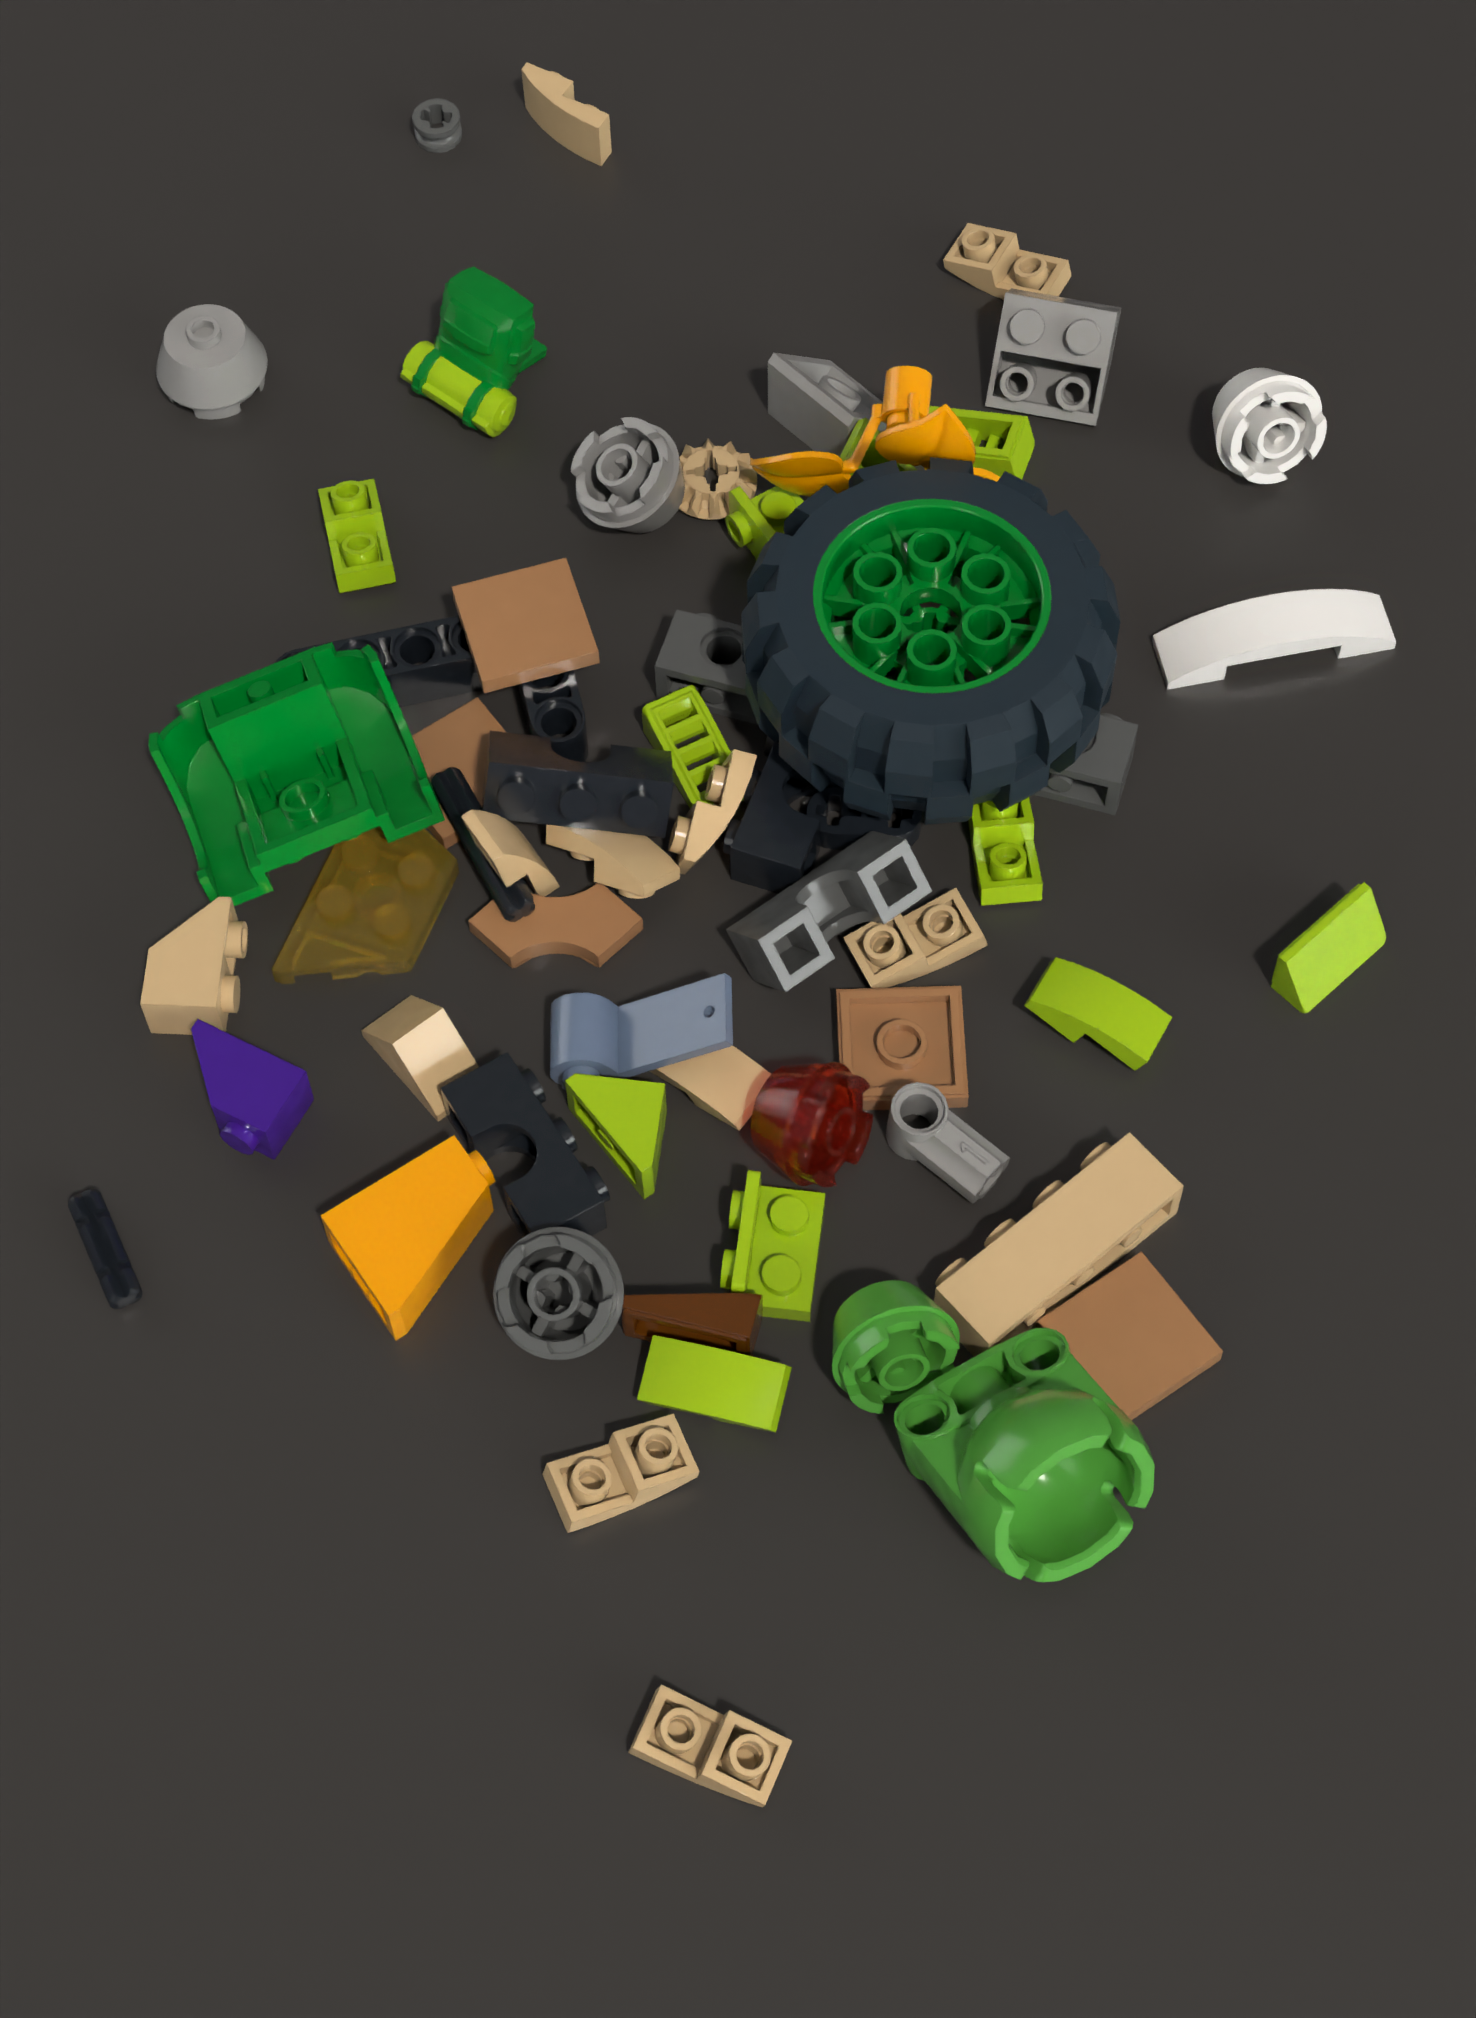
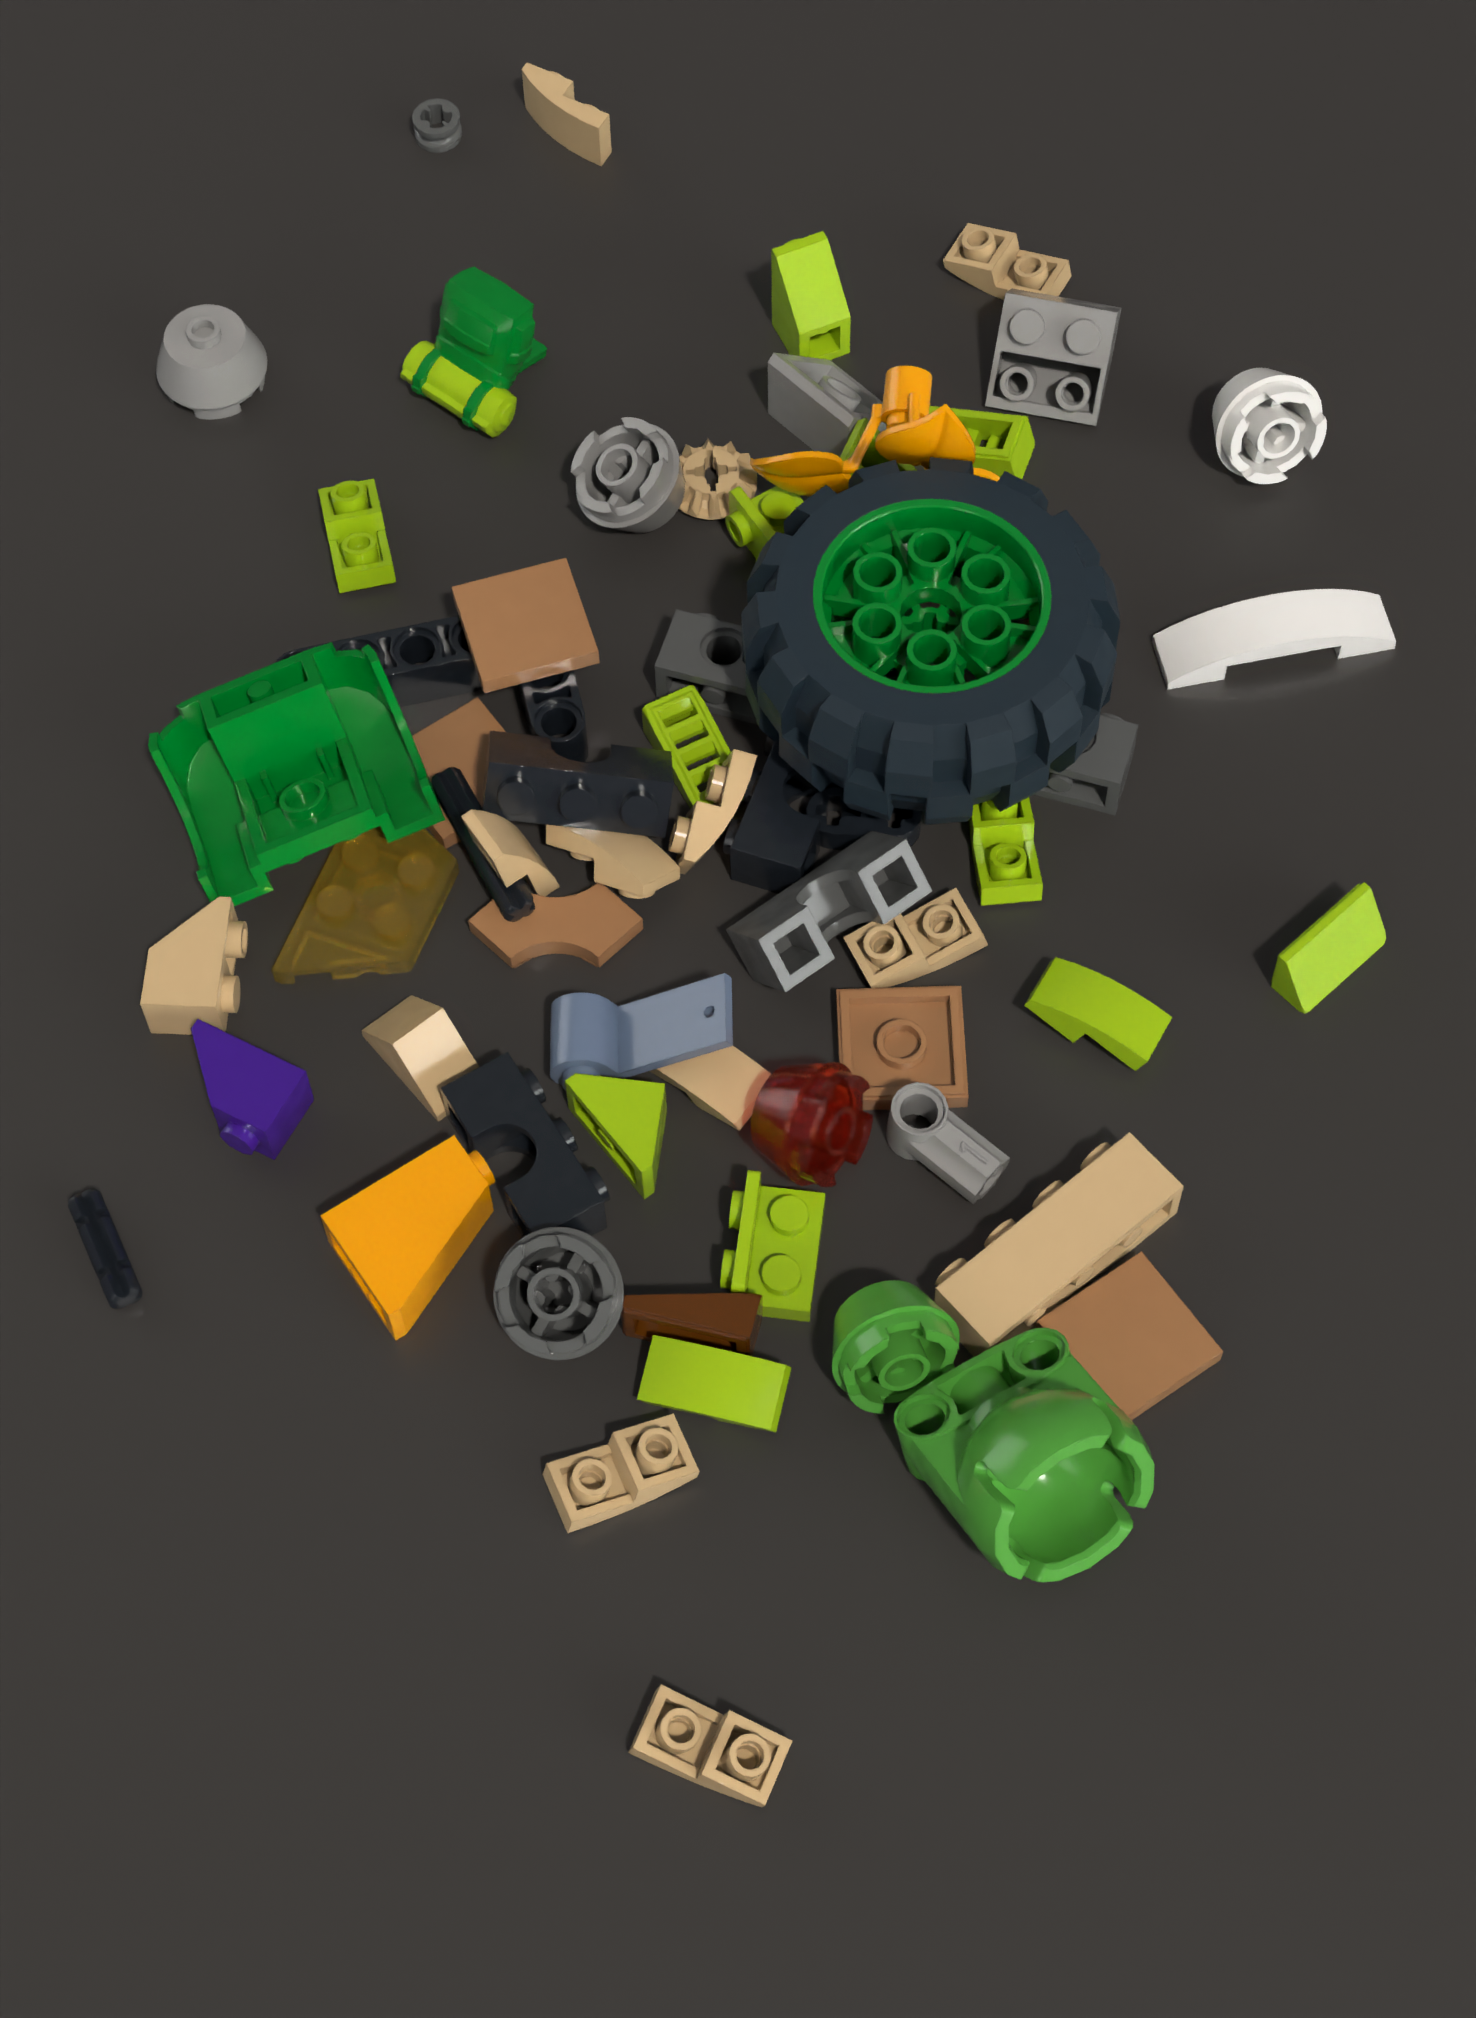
none -> lime slope [771,231,851,360]

